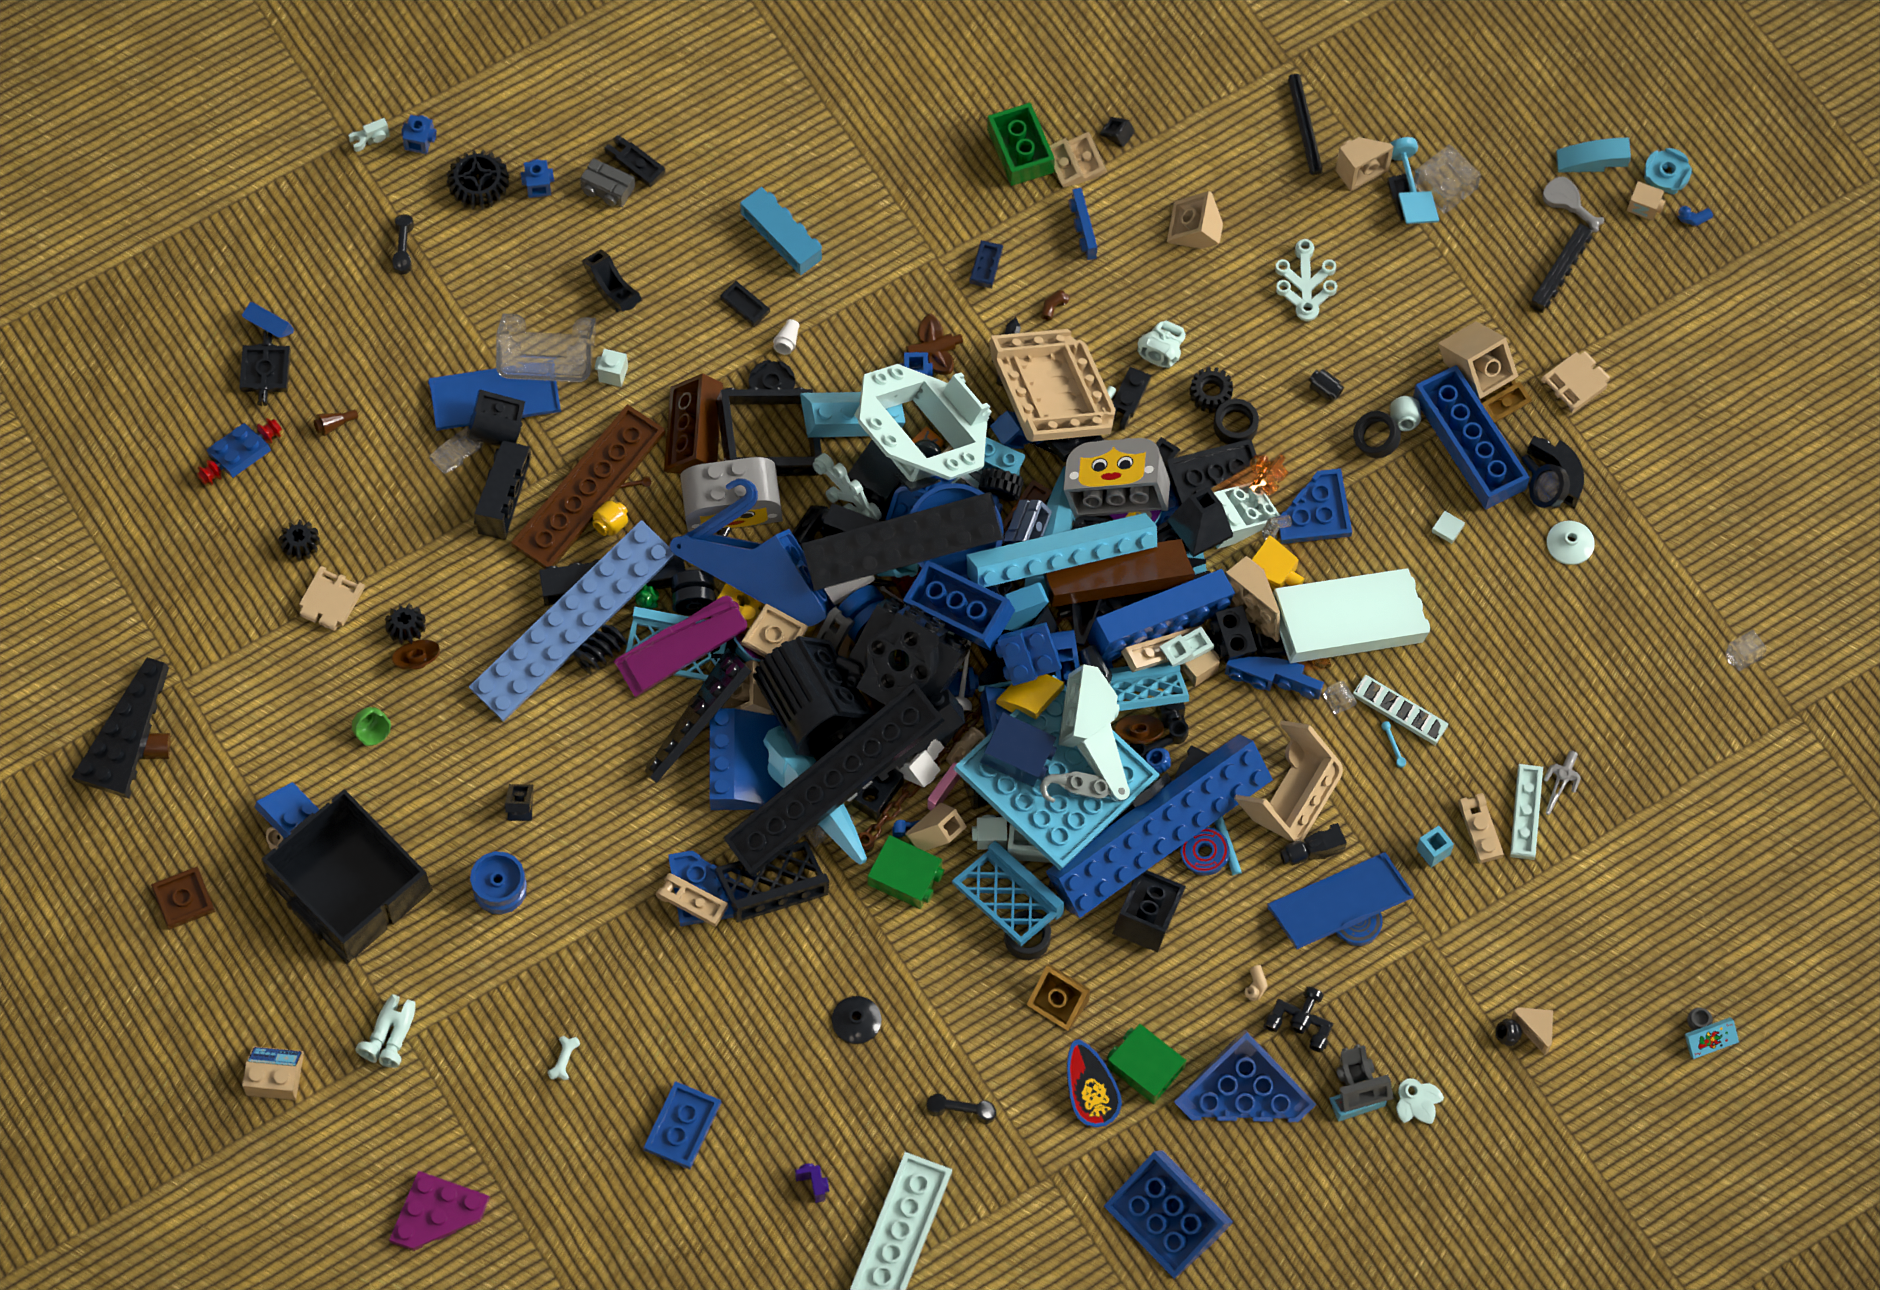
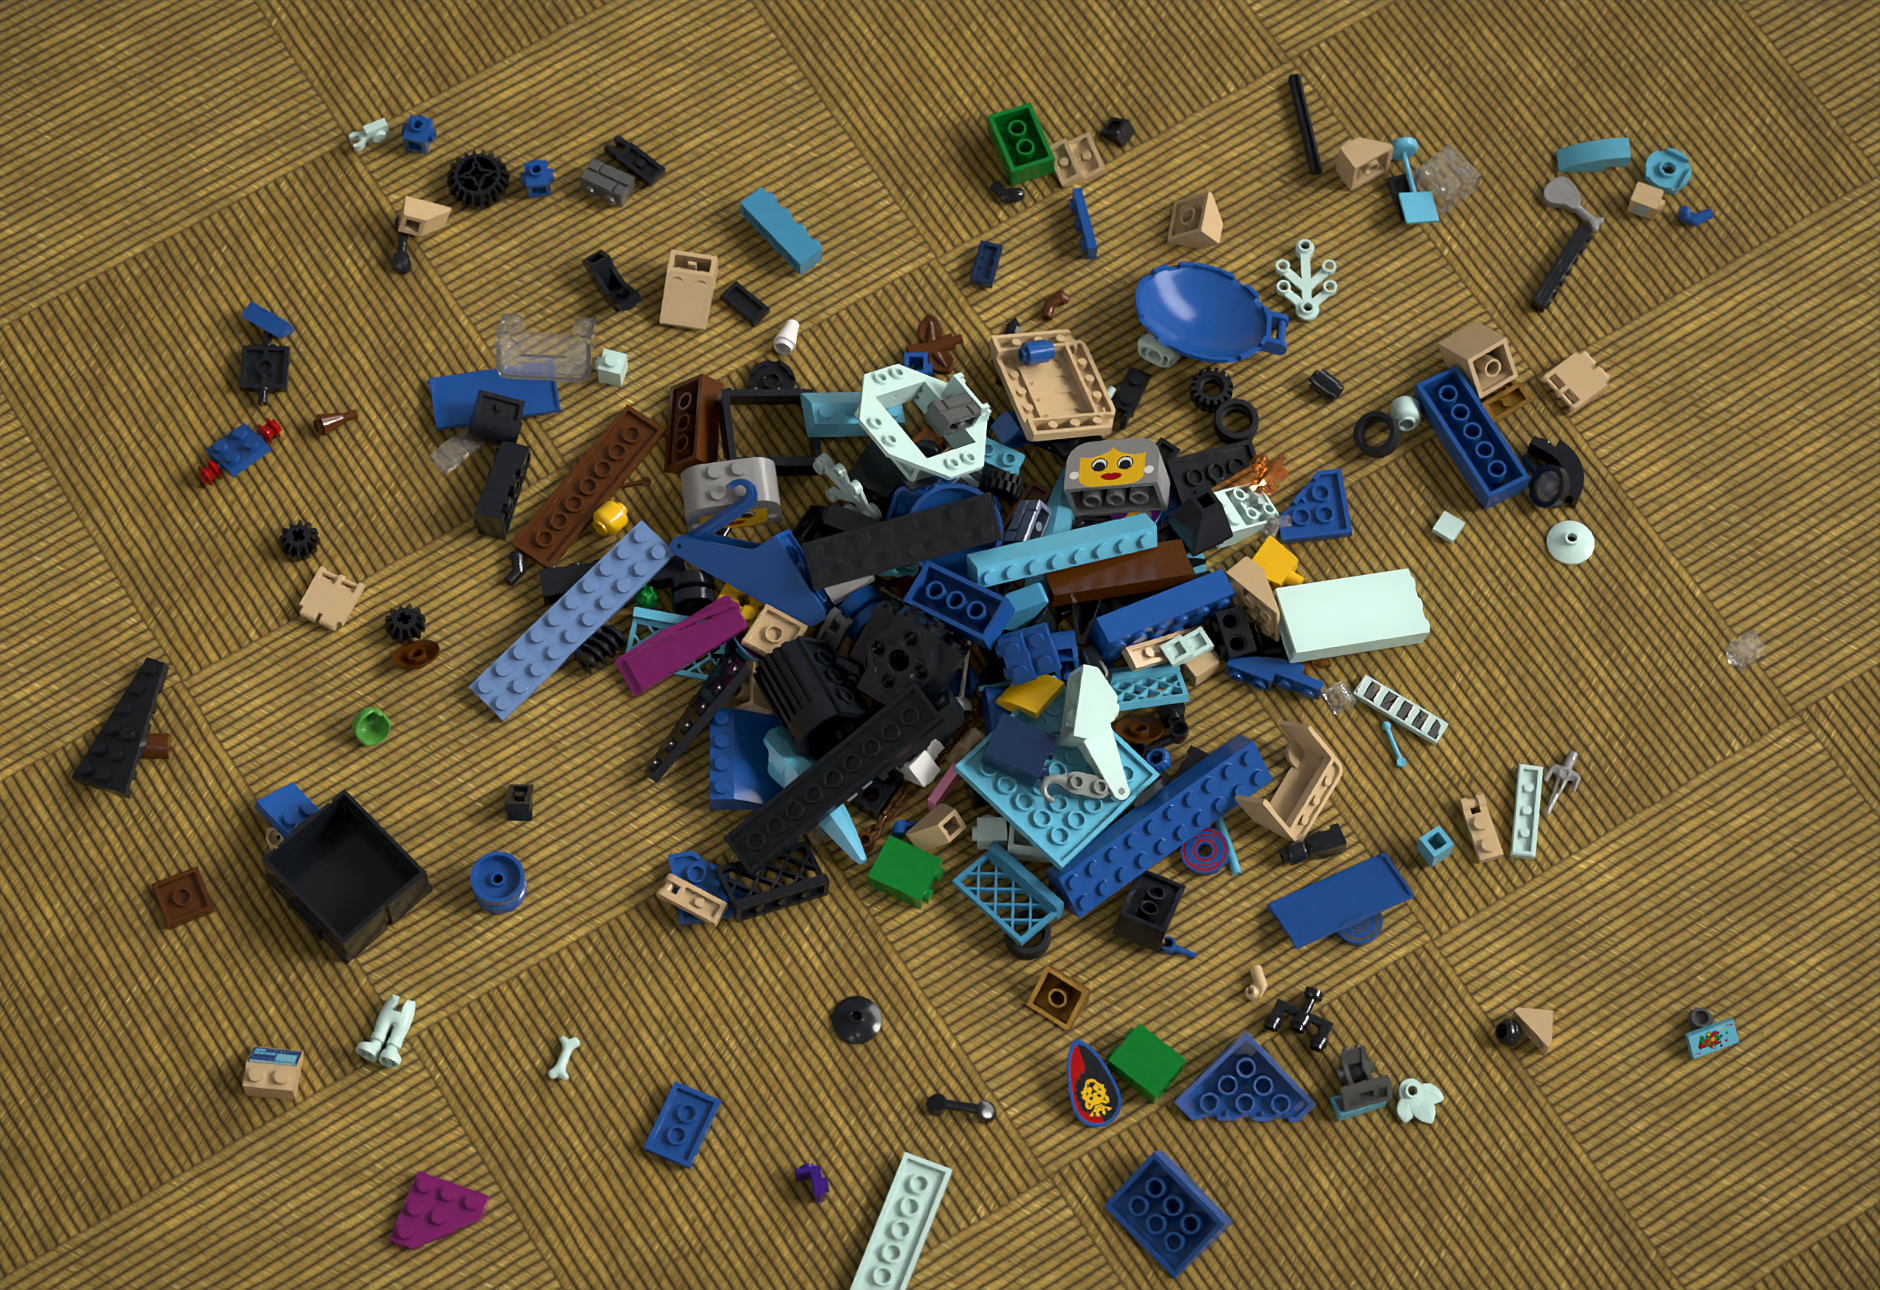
none -> tan slope [398,196,451,237]
none -> black arm [504,551,527,586]
none -> tan slope [659,249,718,331]
none -> dark grey brick [924,393,981,437]
none -> black arm [990,181,1025,203]
none -> blue brick [1018,339,1055,366]
none -> blue dish [1134,262,1289,363]
none -> blue hand [1162,936,1196,959]

